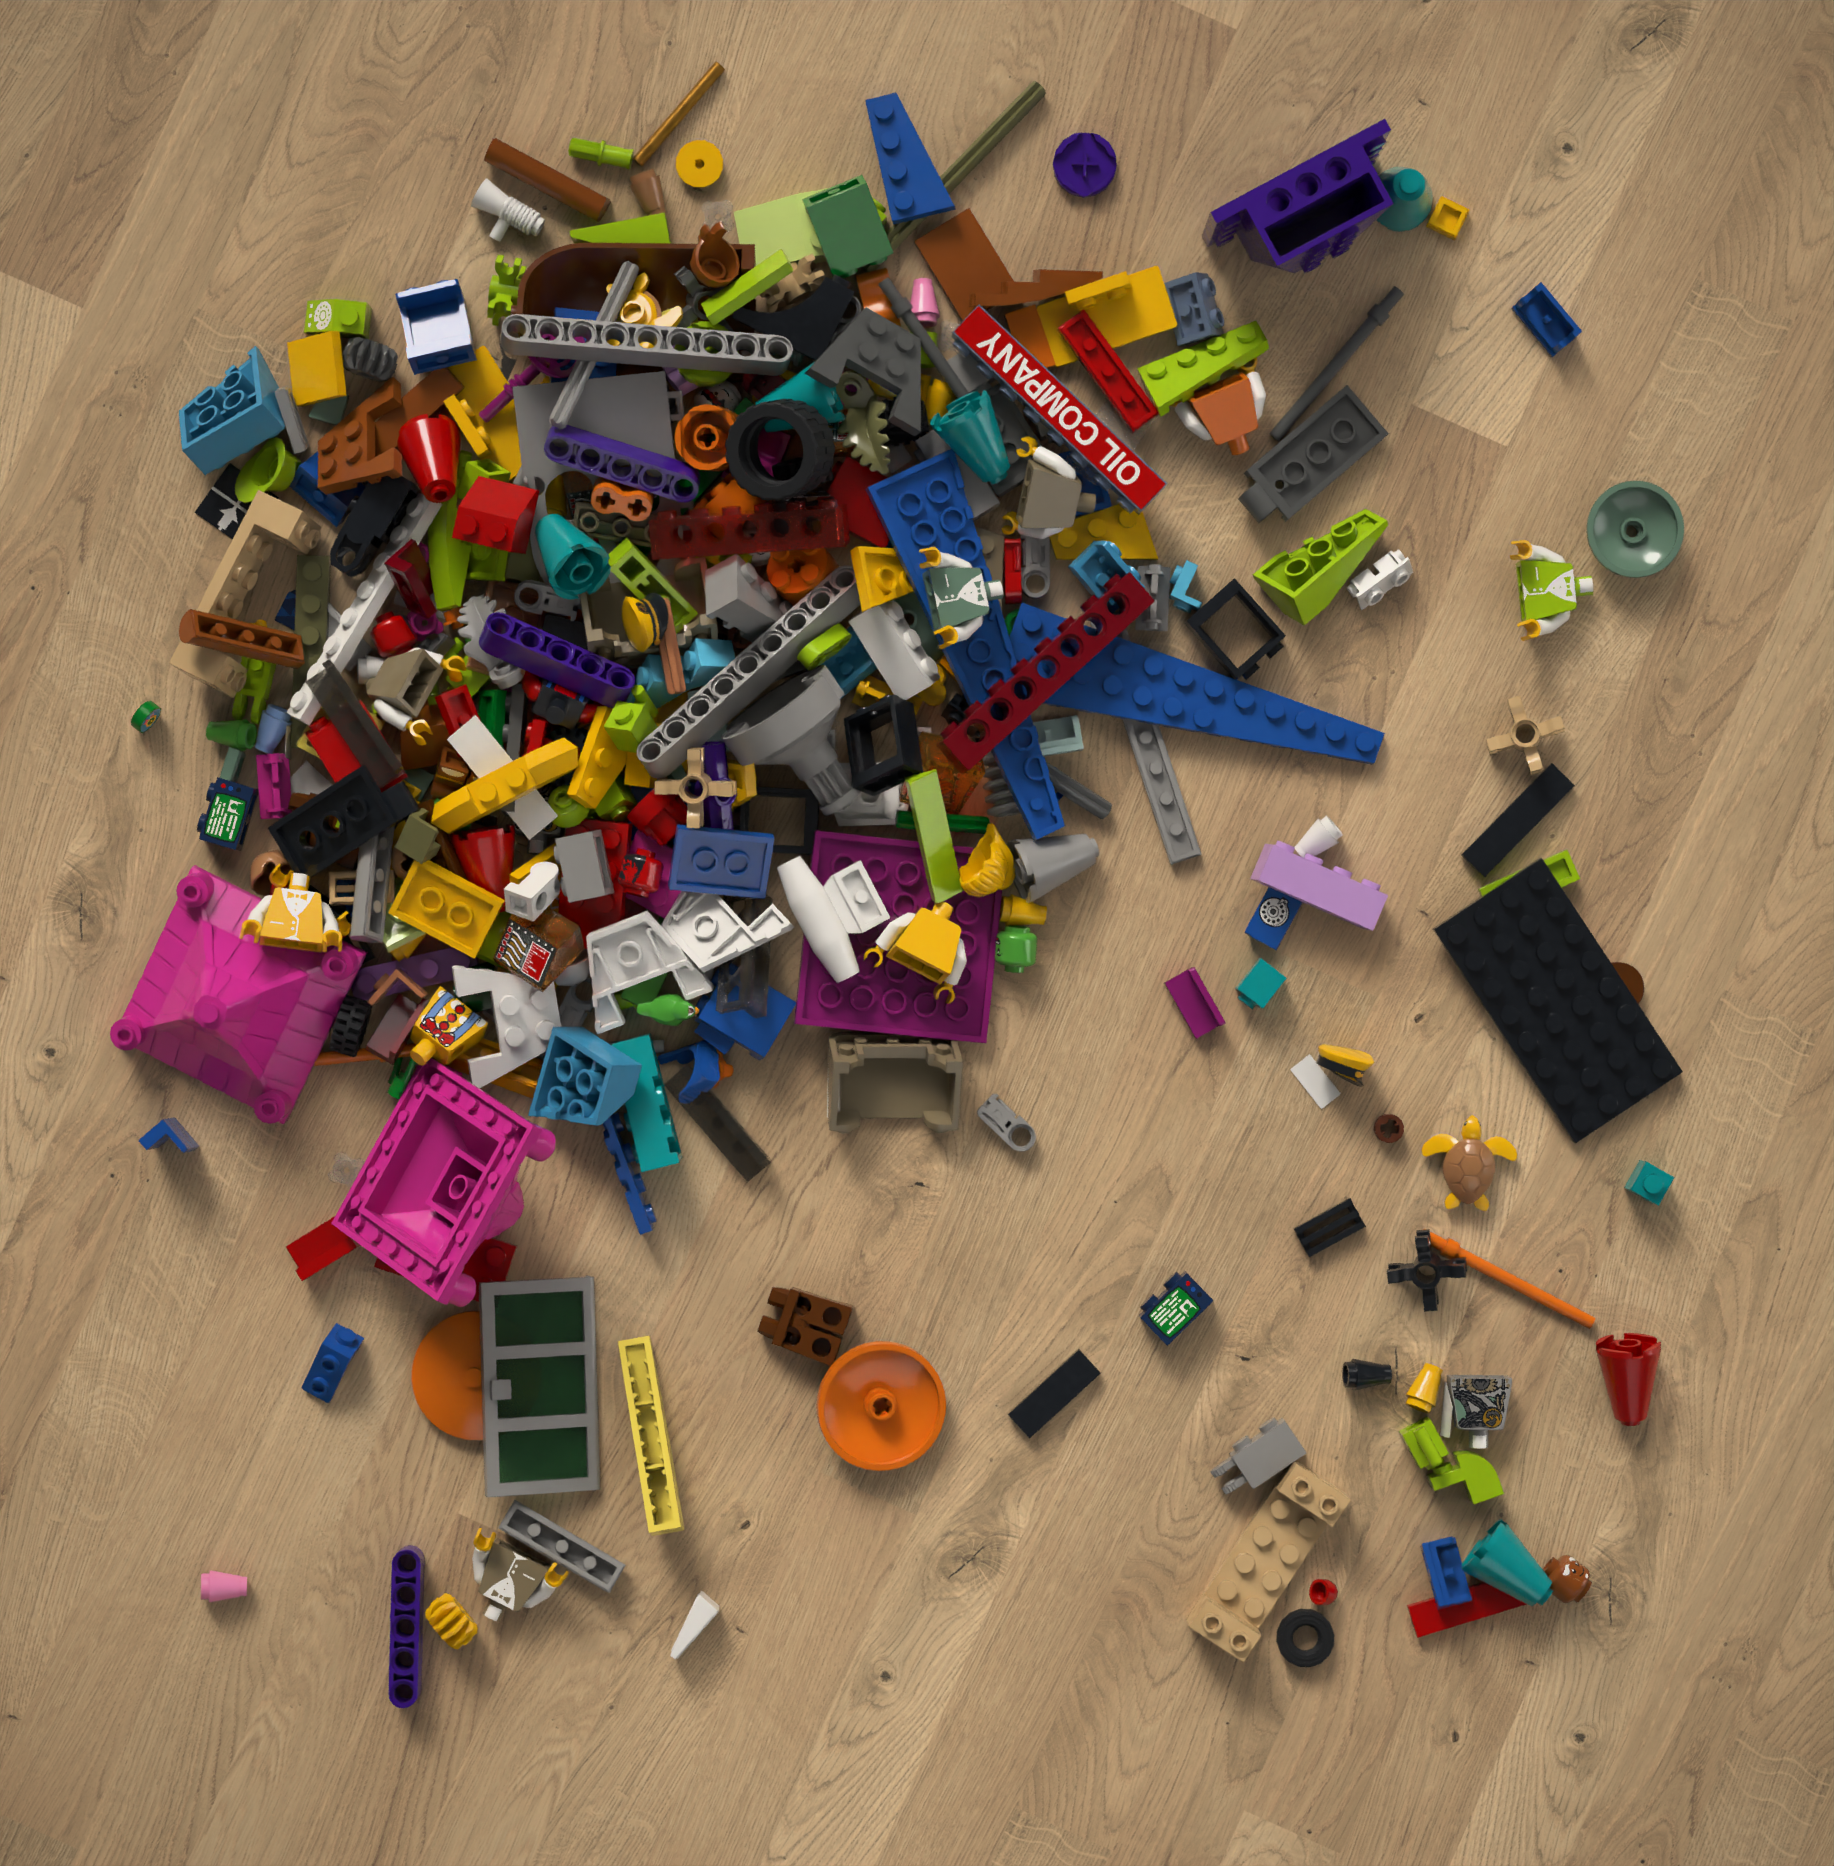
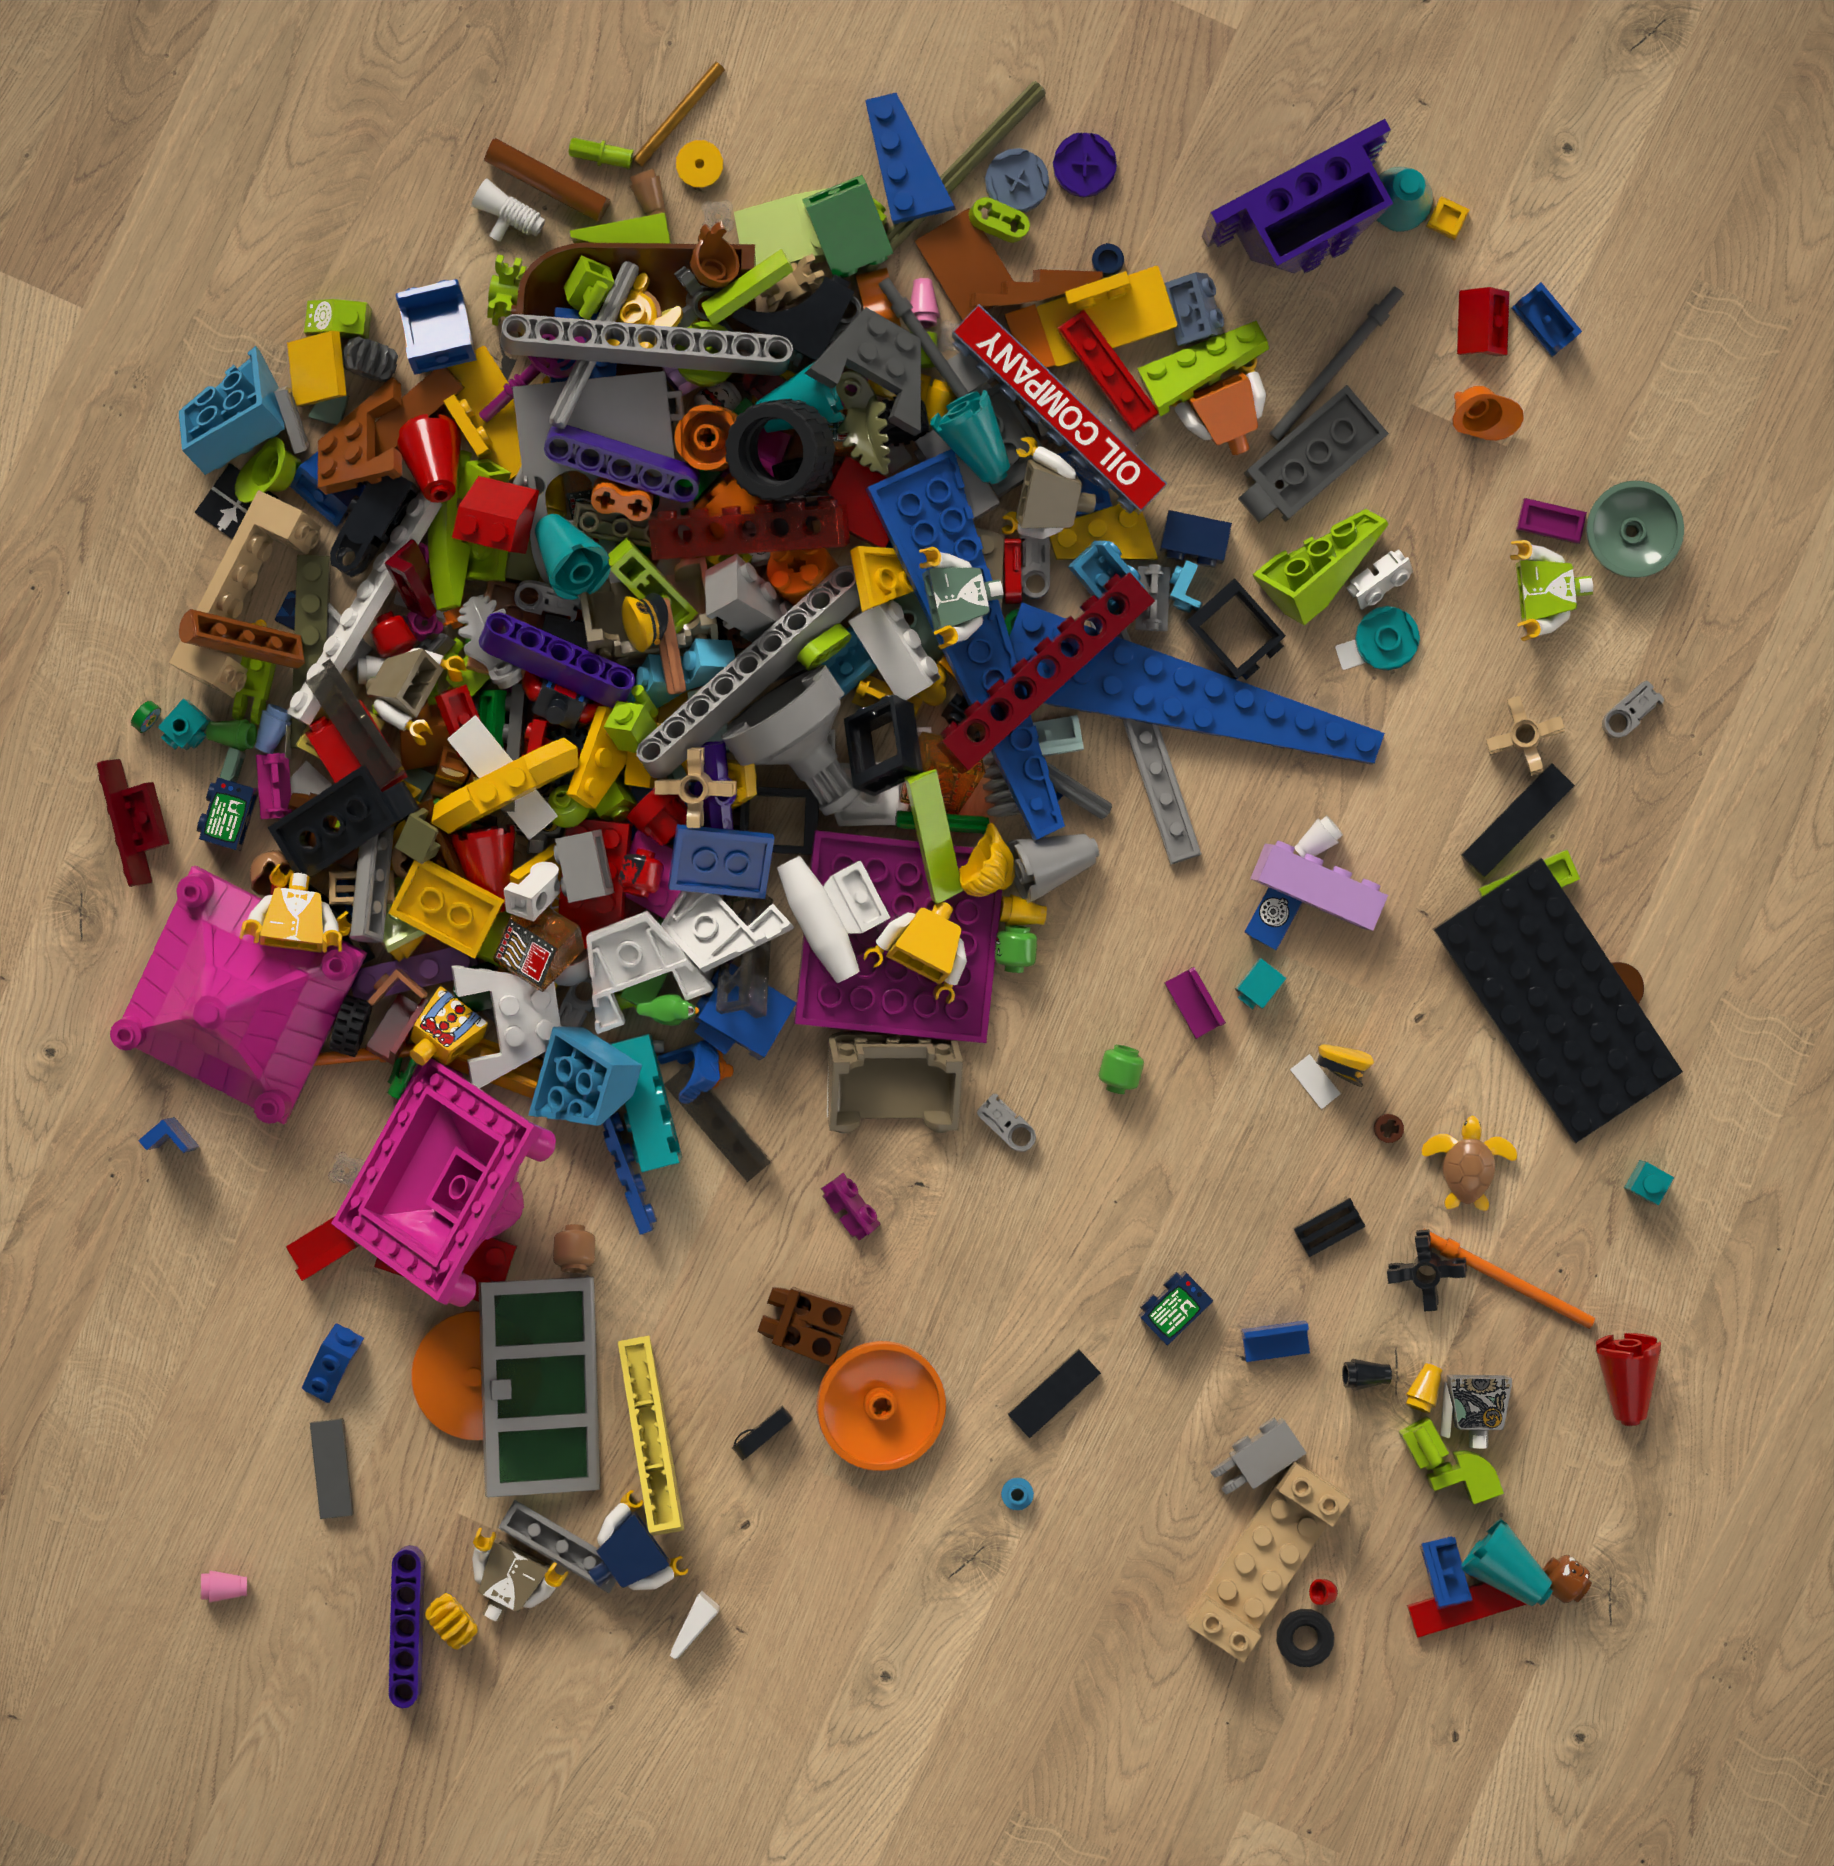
none -> dark red bracket [96,759,170,887]
none -> teal brick [158,698,212,750]
none -> dark grey tile [310,1418,354,1519]
none -> medium nougat head [553,1224,596,1273]
none -> lime brick [564,255,614,320]
none -> dark blue torso [588,1490,688,1590]
none -> black piece [732,1405,793,1461]
none -> magenta hinge [821,1173,881,1241]
none -> lime beam [969,197,1030,243]
none -> sand blue tile [985,148,1049,213]
none -> dark azure plate [1001,1477,1034,1510]
none -> dark blue tile [1092,243,1124,277]
none -> bright green head [1099,1044,1144,1094]
none -> dark blue brick [1159,510,1232,568]
none -> blue panel [1241,1320,1310,1362]
none -> white sticker [1335,640,1366,670]
none -> teal tile [1355,606,1420,671]
none -> orange piece [1452,386,1524,441]
none -> red panel [1457,287,1510,356]
none -> magenta tile [1516,498,1587,544]
none -> light grey piece [1602,681,1664,738]

